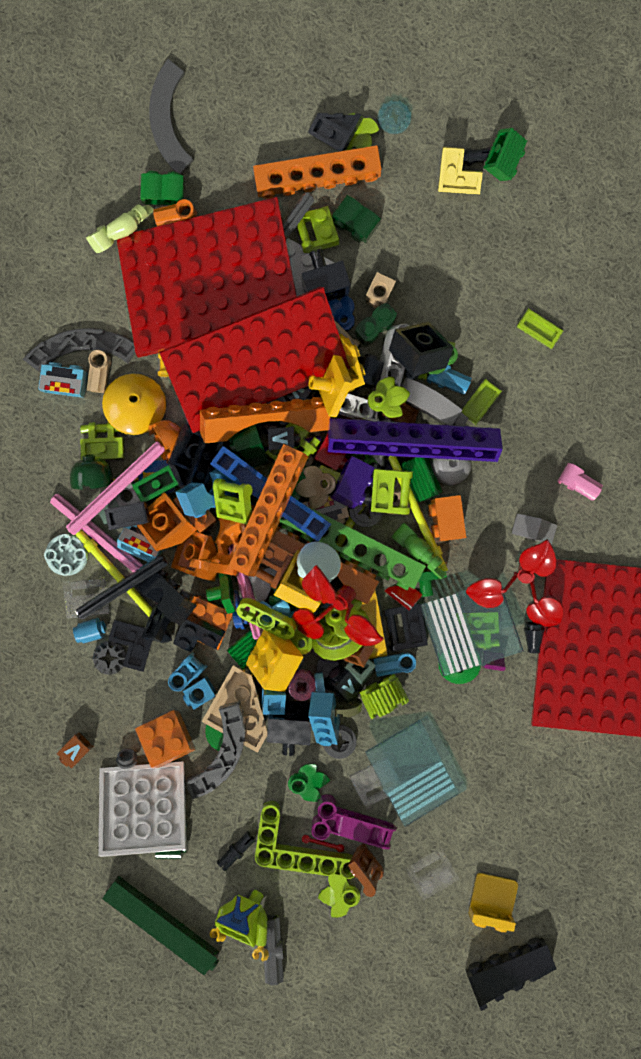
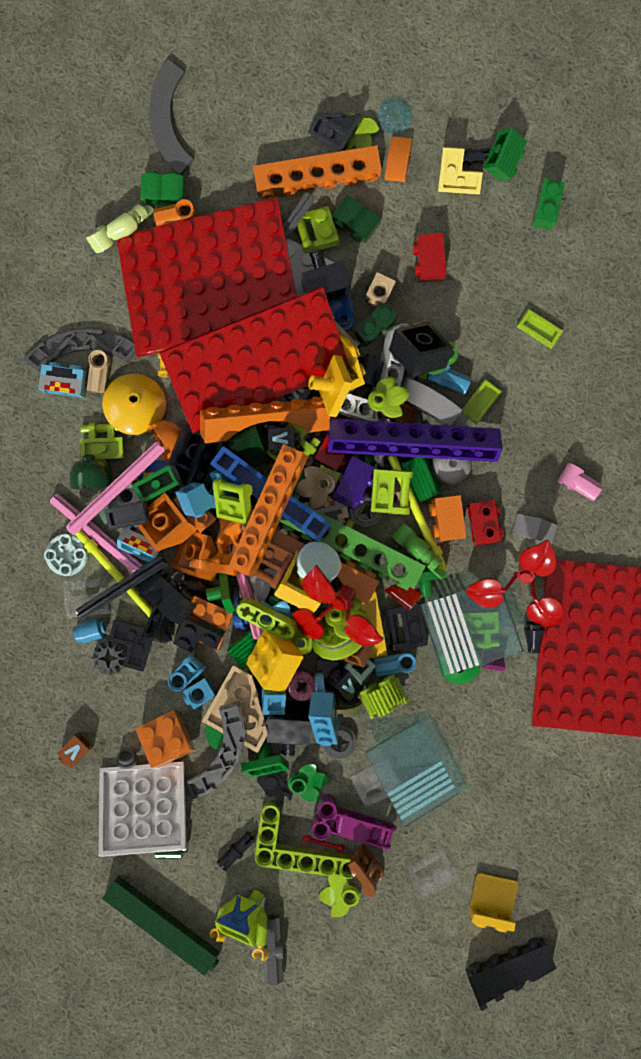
none -> black cone [180,574,213,597]
none -> green tile [241,745,289,778]
none -> black plate [257,772,292,807]
none -> orange slope [385,136,412,182]
none -> red brick [413,233,446,283]
none -> red brick [467,500,503,546]
none -> green brick [531,178,565,231]

